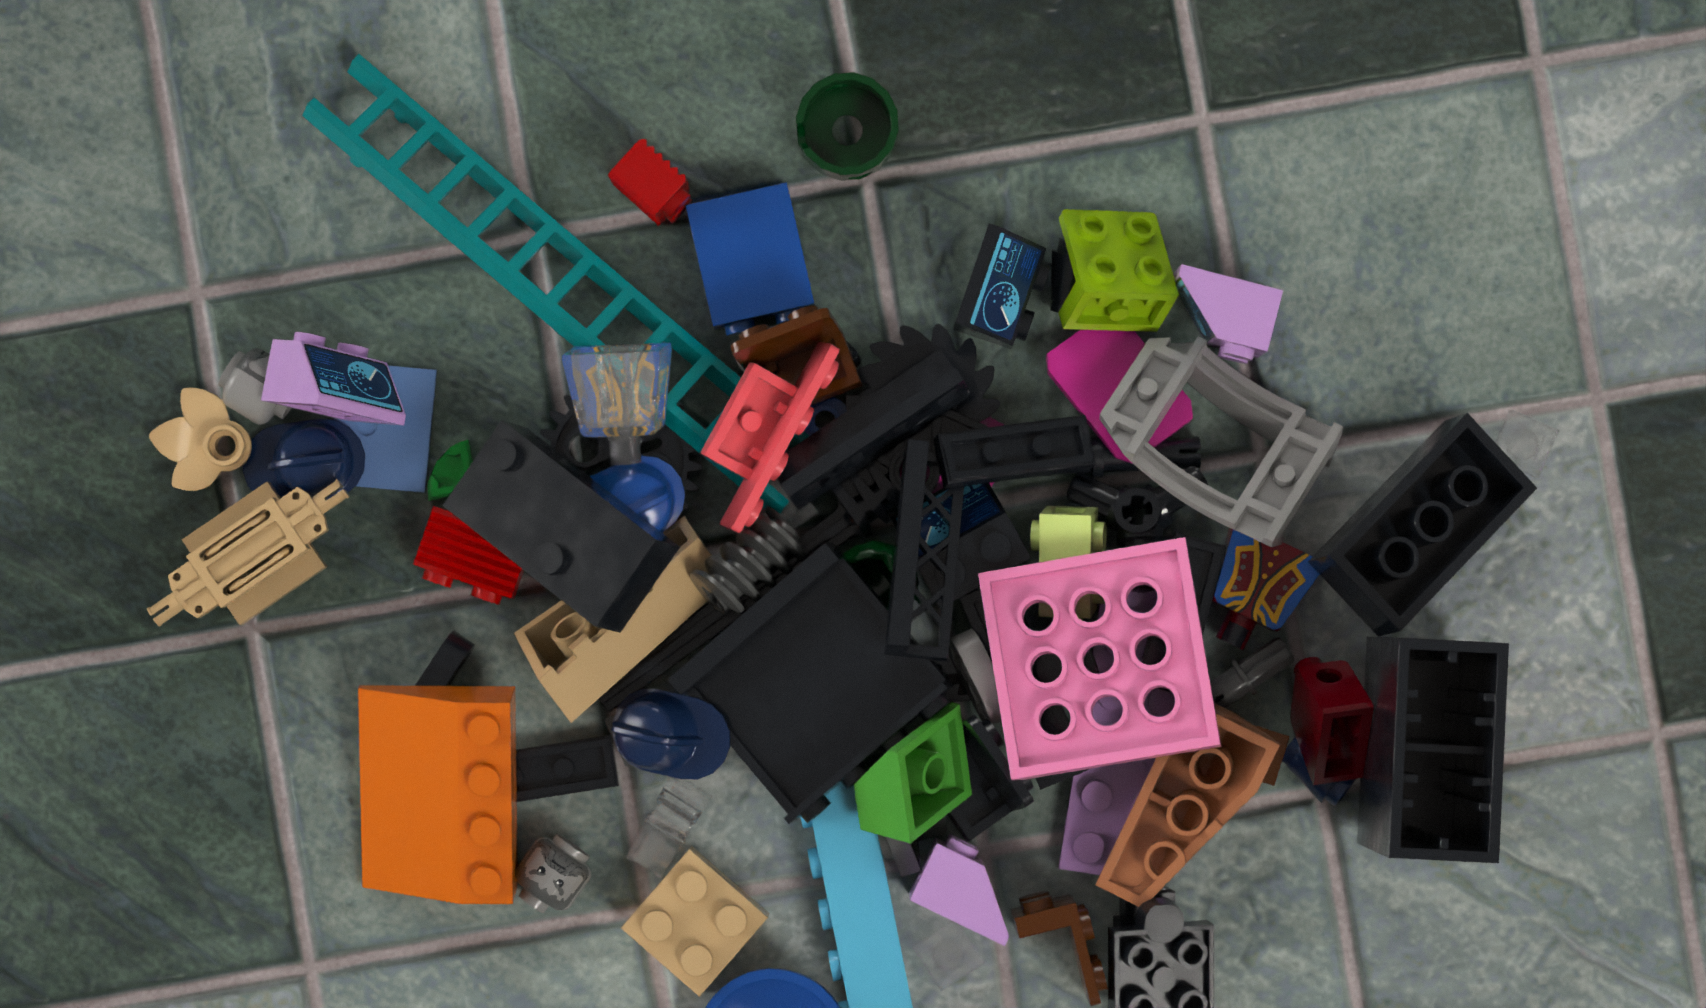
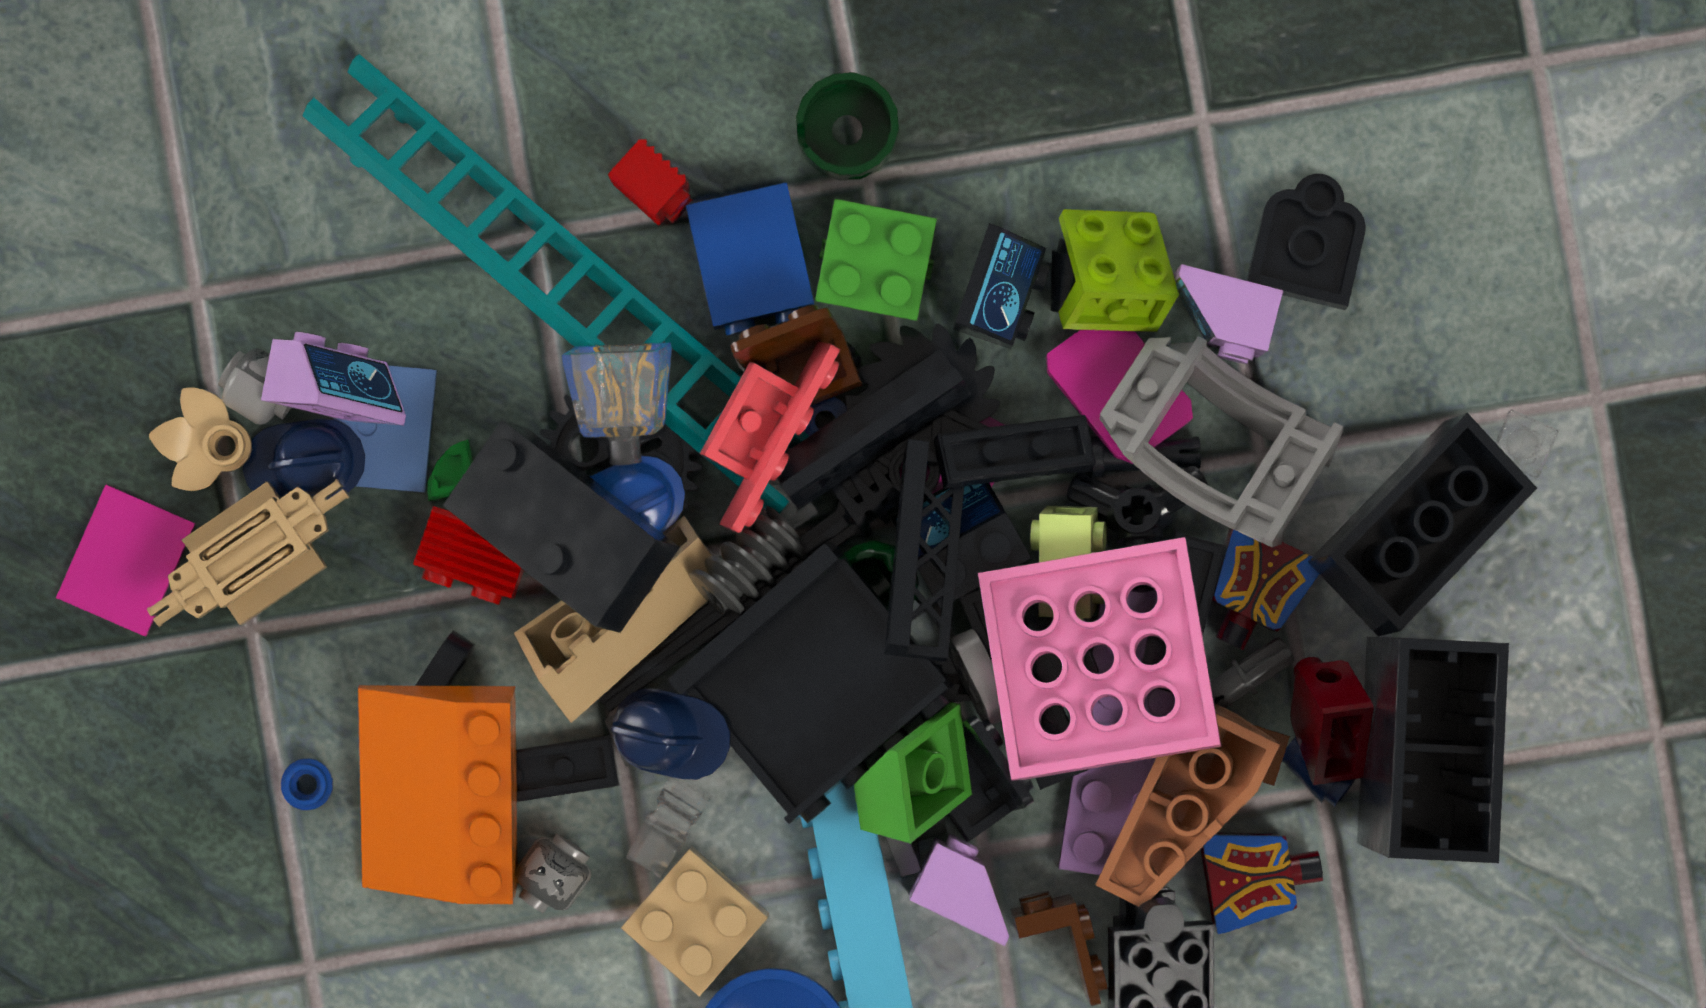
none -> dark pink piece [56,485,196,637]
none -> blue plate [281,758,333,810]
none -> bright green brick [815,199,937,321]
none -> torso [1200,832,1323,934]
none -> black plate [1246,174,1366,310]

